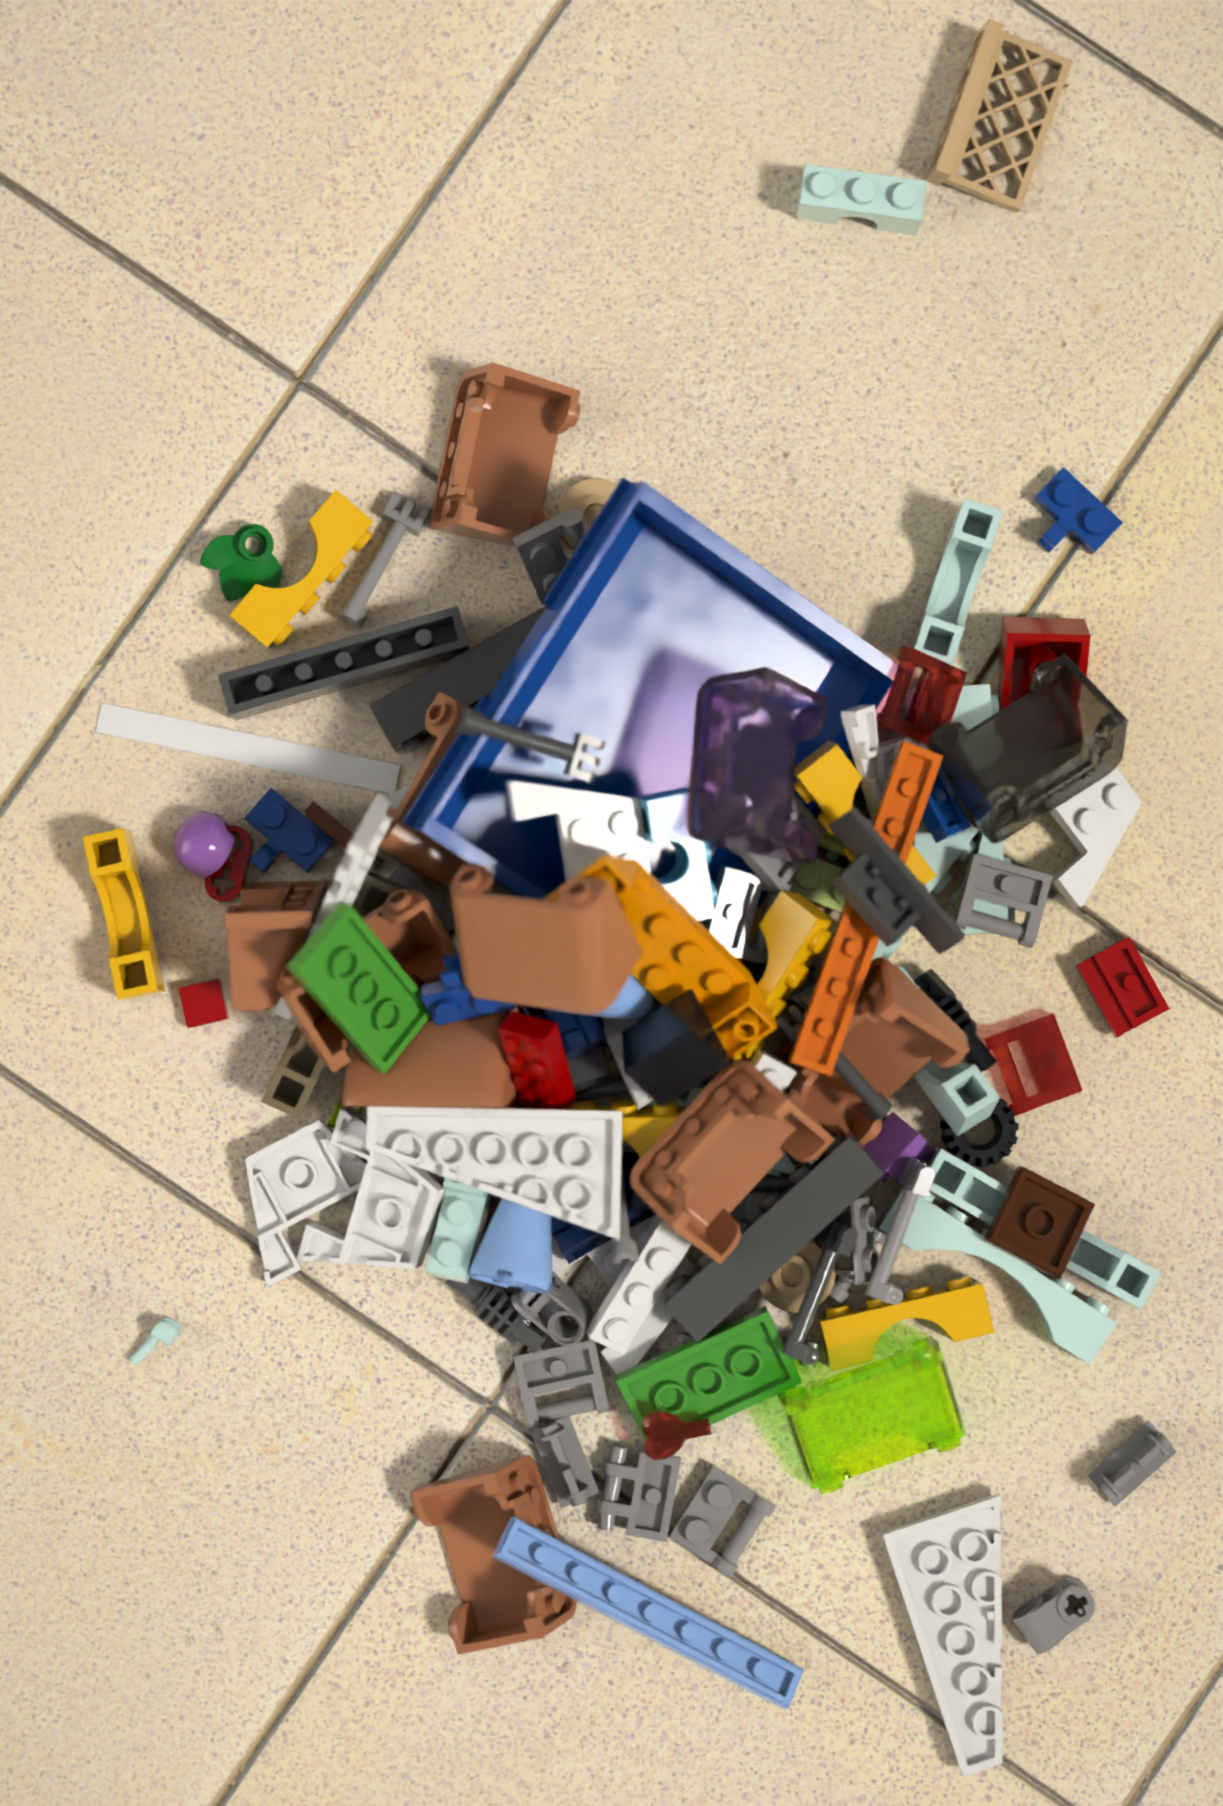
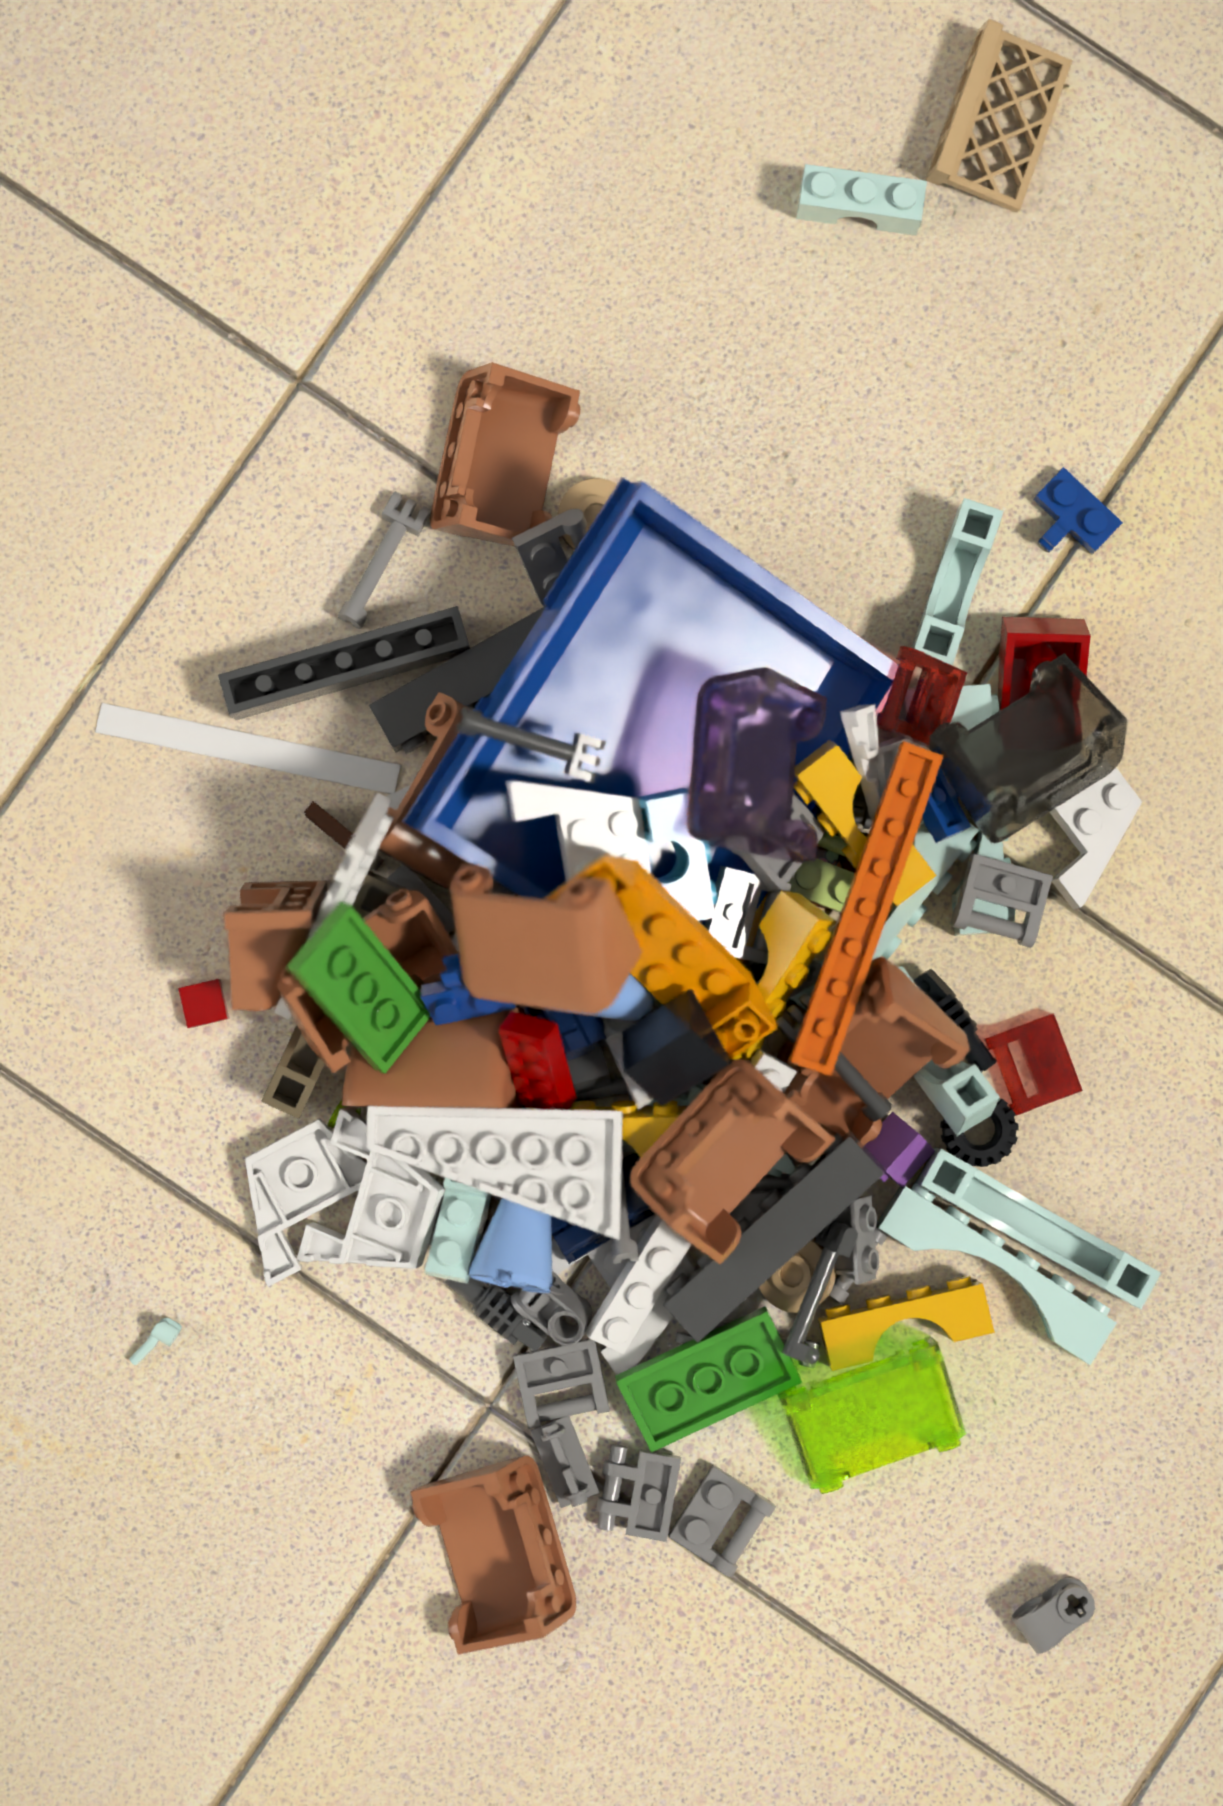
yellow arch [82,828,166,1001] -> none
medium lavender hair [174,811,235,877] -> none
green plate [200,524,282,601] -> none
red beam [205,825,253,903] -> none
yellow arch [228,489,373,648] -> none
blue plate [244,788,334,874] -> none
light blue tile [492,1517,804,1709] -> none
clear red rock [641,1411,711,1461] -> none
dark grey bracket [829,807,966,954] -> none
light grey hinge [865,1158,935,1305] -> none
white wing [881,1493,1003,1777] -> none
reddish brown tile [983,1166,1095,1279] -> none
red plate [1075,936,1170,1038] -> none
light grey hinge [1087,1420,1177,1507] -> none

